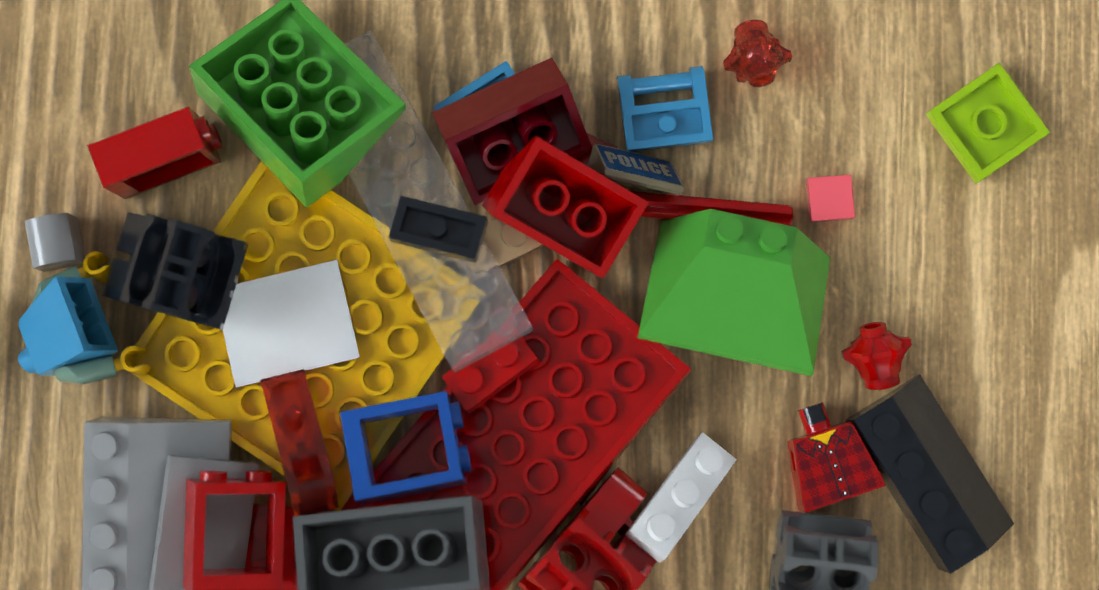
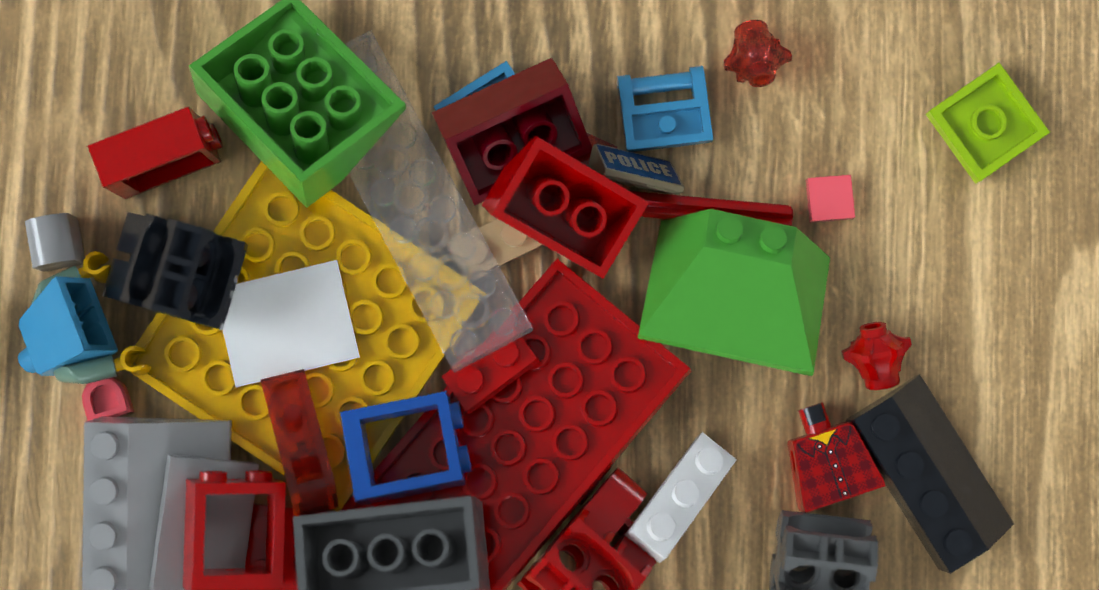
black plate [388,196,489,263] -> none
none -> coral tile [82,377,135,421]

